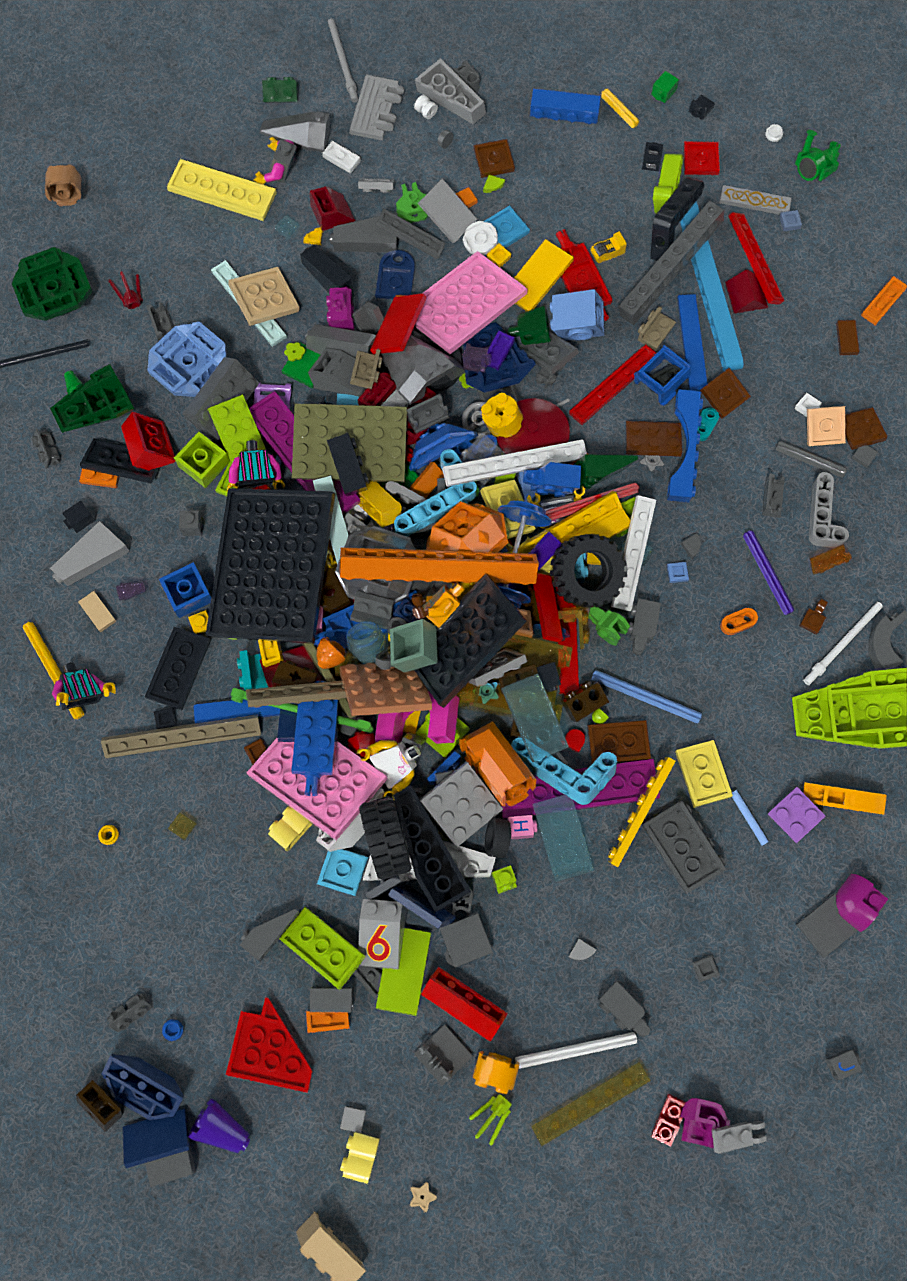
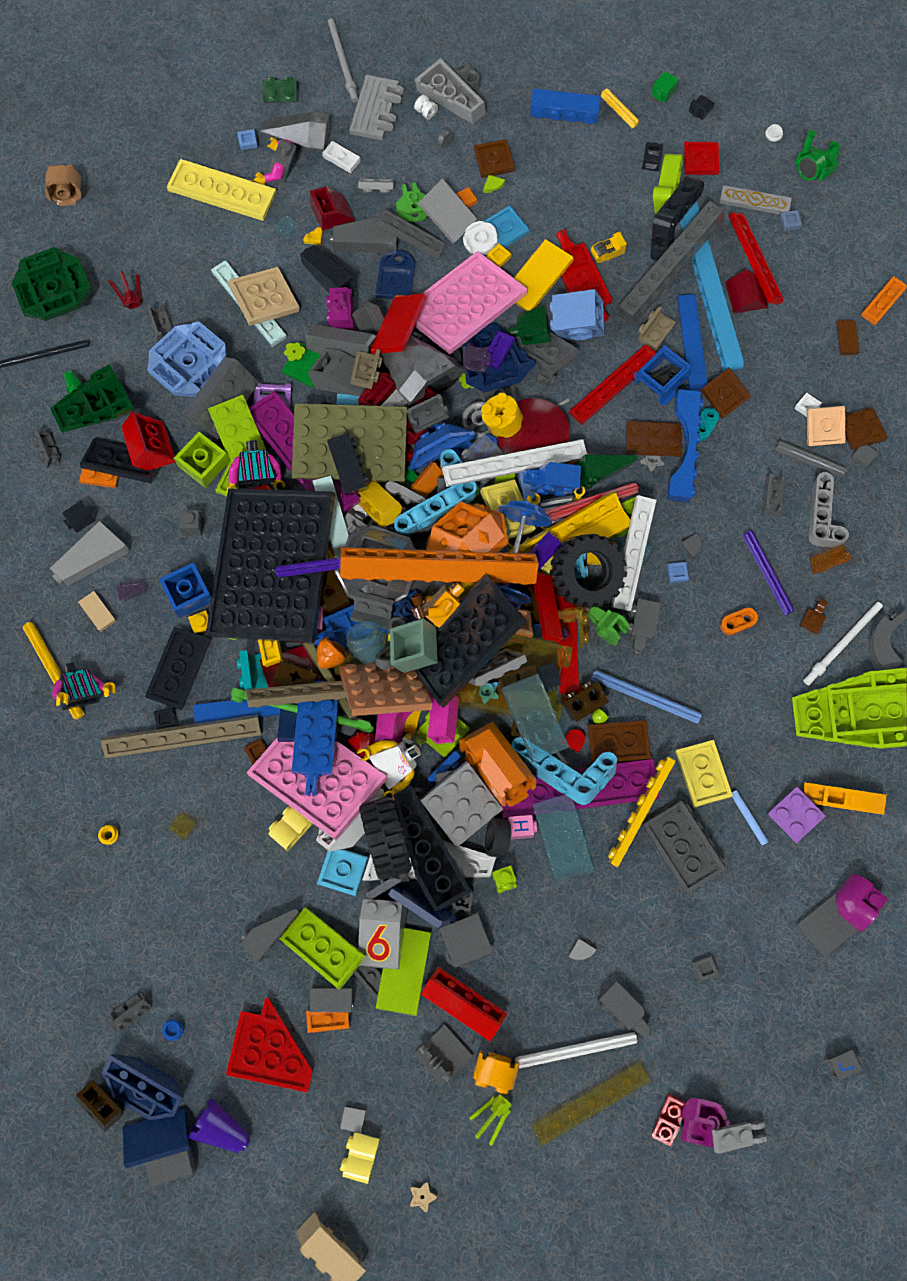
none -> medium blue plate [237,129,258,151]
none -> dark purple axle [275,557,340,577]

